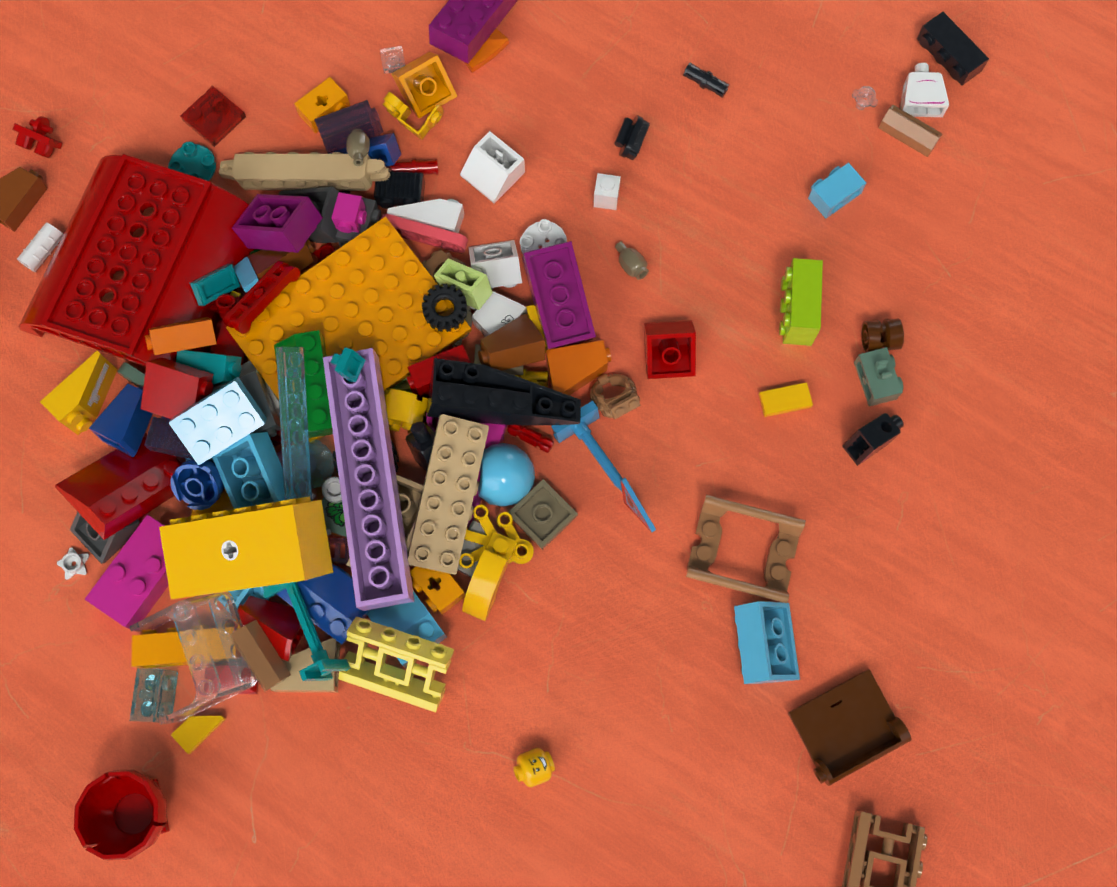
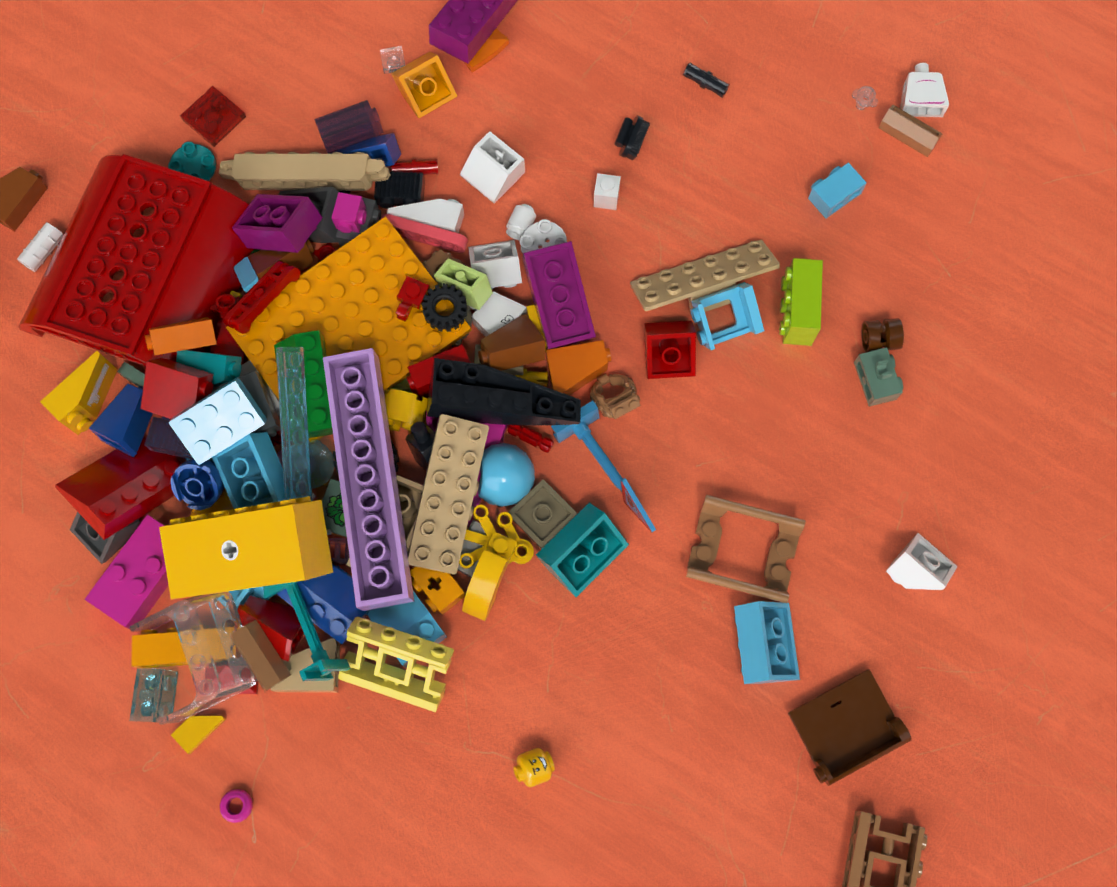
red hips [12,116,63,158] -> none
white plate [57,547,90,580] -> none
red plate [74,770,170,861] -> none
teal tile [190,264,240,306] -> none
light orange brick [294,77,351,134] -> none
white tile [322,477,342,503] -> none
teal tile [330,347,366,383] -> none
dark tan plant [346,129,370,166] -> none
yellow piece [382,92,444,140] -> none
dark tan plant [615,241,649,280] -> none
yellow tile [758,382,813,417] -> none
black torso [842,413,904,466] -> none
black brick [917,12,989,85] -> none
none -> dark pink piece [220,789,253,823]
none -> red plate [396,276,430,322]
none -> white brick [506,204,536,241]
none -> teal slope [536,503,629,597]
none -> tan bracket [630,240,780,312]
none -> medium azure window [690,282,764,350]
none -> white slope [886,533,958,590]

